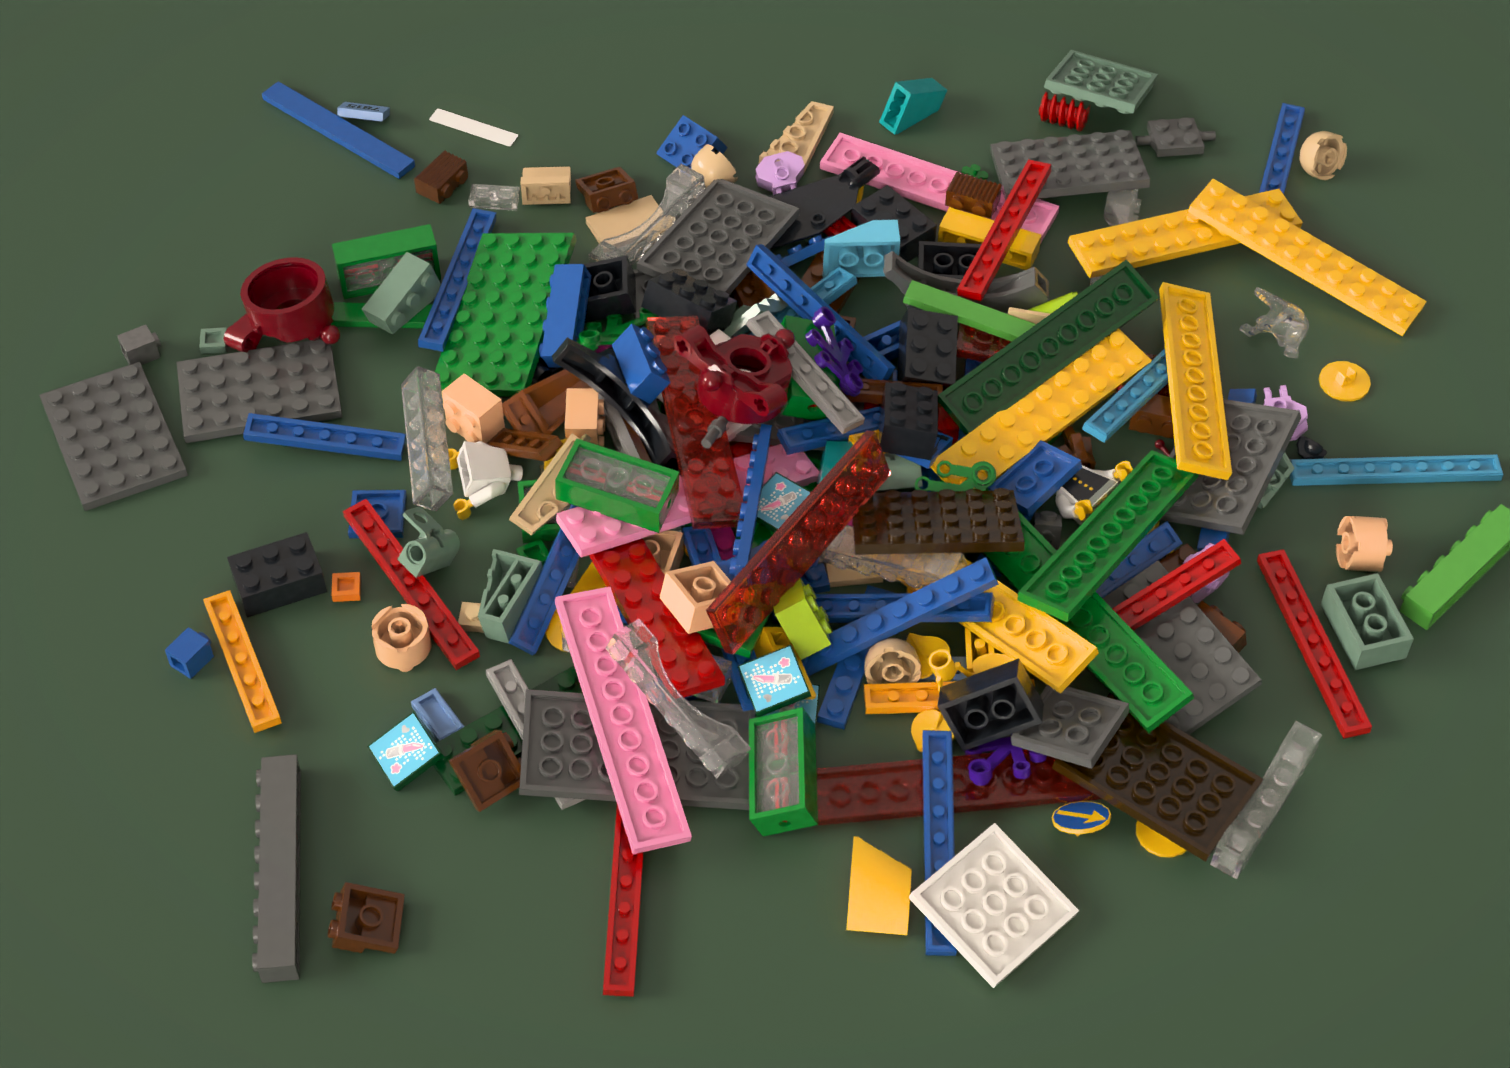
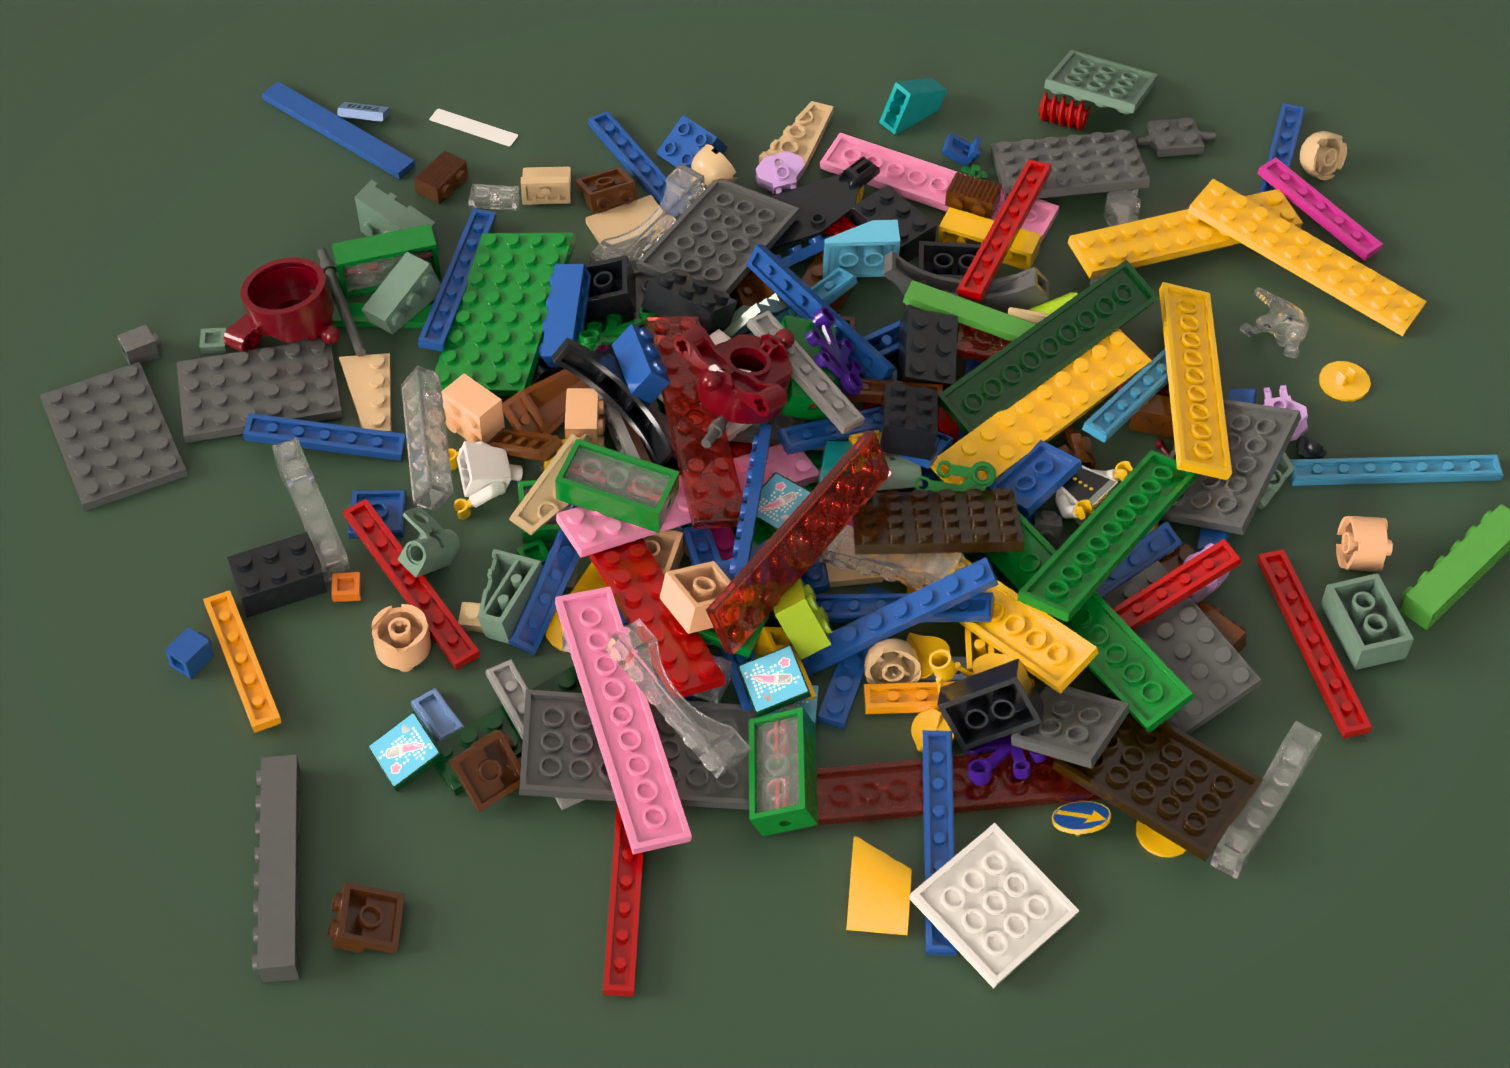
none -> clear arch [272,438,351,582]
none -> dark grey bar [317,248,366,356]
none -> tan wing [339,353,392,432]
none -> sand green wedge [355,179,438,241]
none -> blue tile [588,111,691,223]
none -> blue bracket [942,133,982,166]
none -> dark pink plate [1258,157,1383,261]

